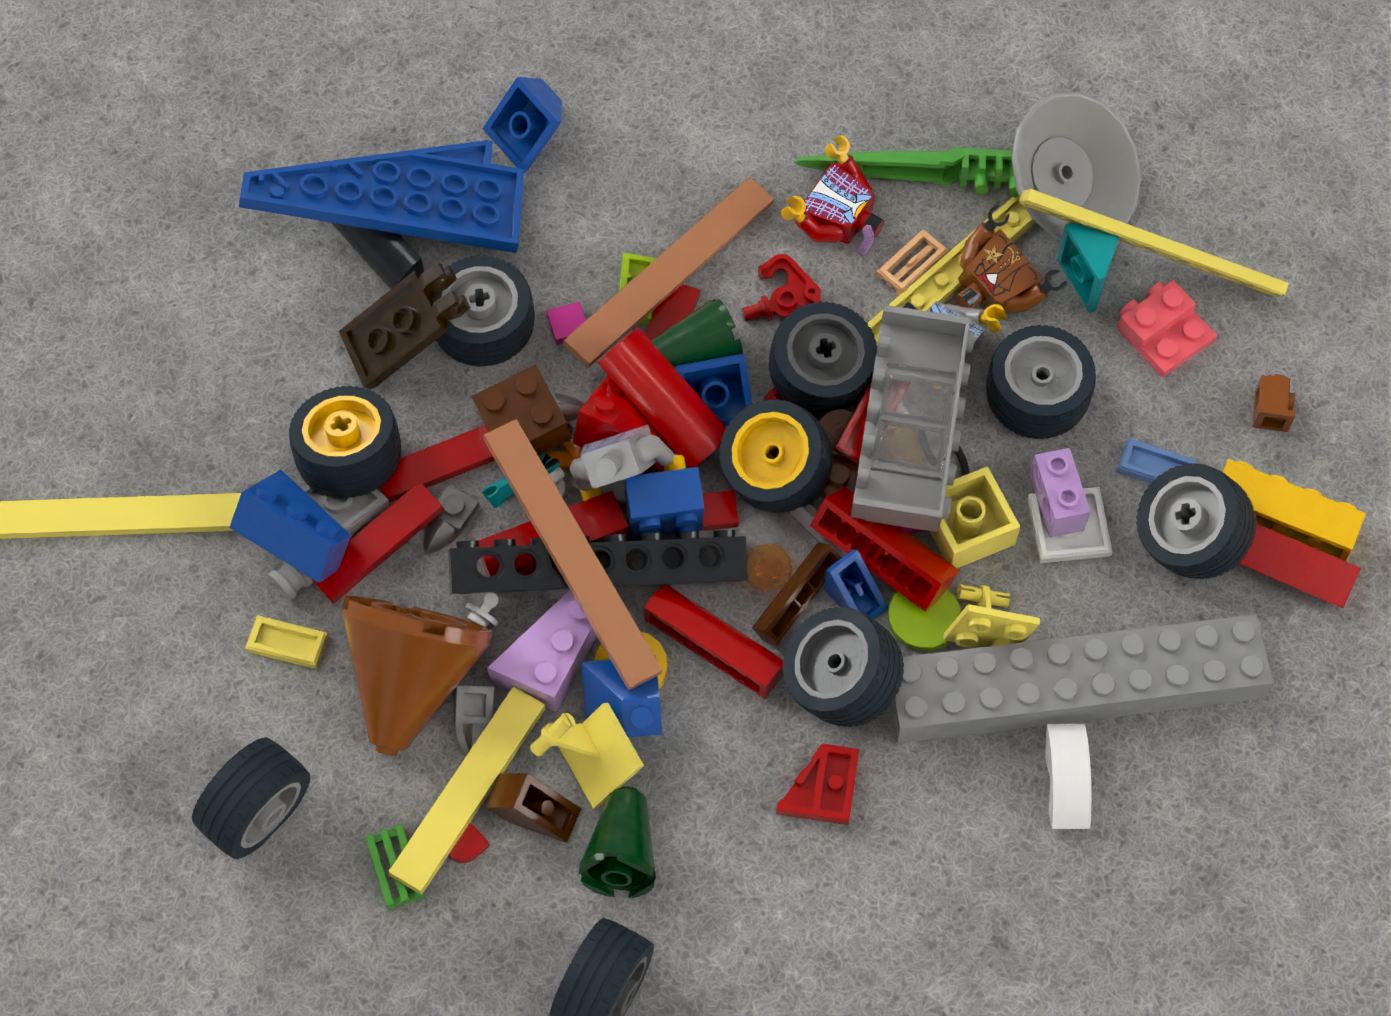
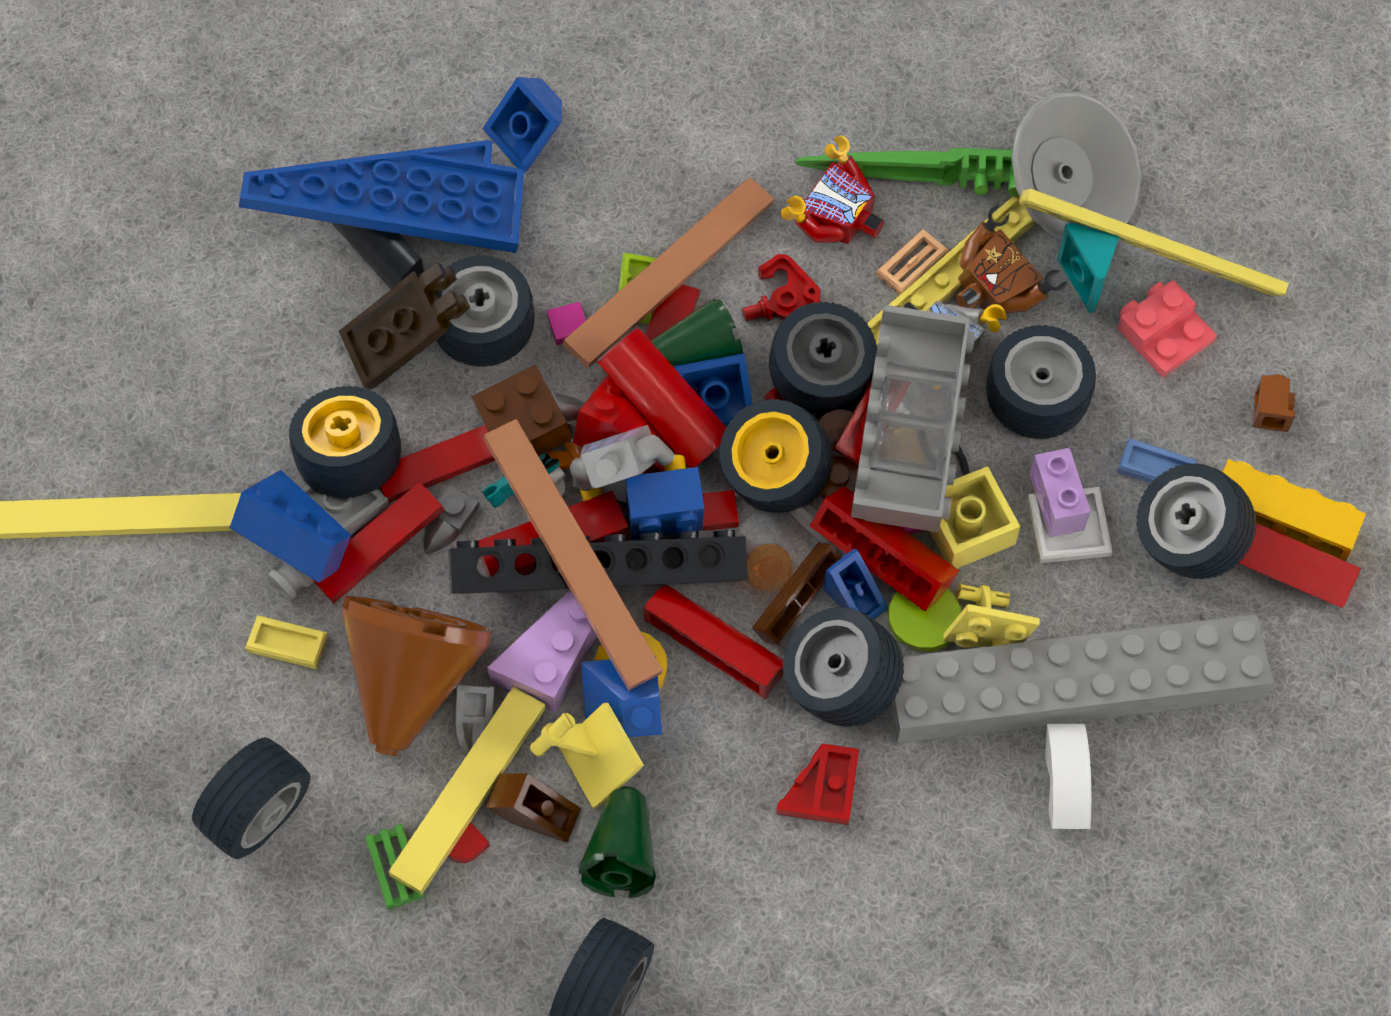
white plate [465,593,499,627] -> none
lavender leg [857,225,874,255] -> none

